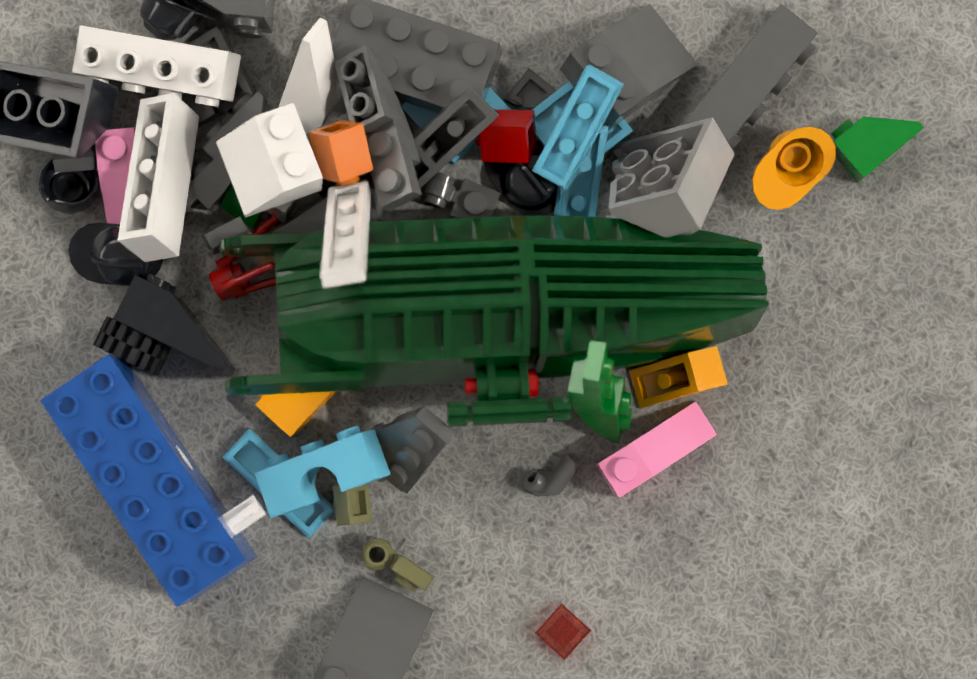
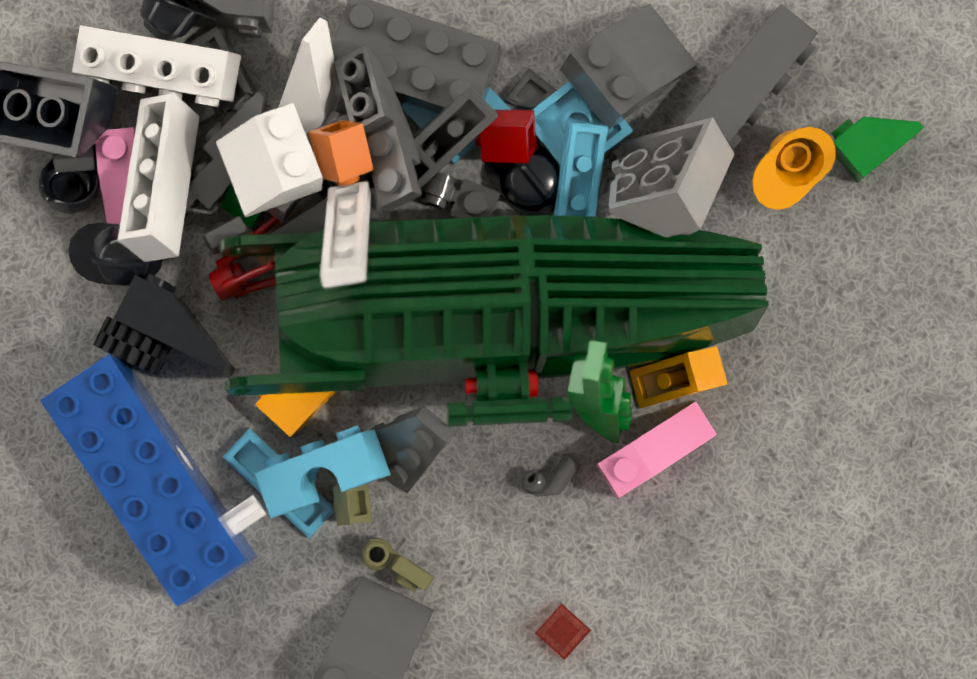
medium azure tile [532,64,624,190] -> none

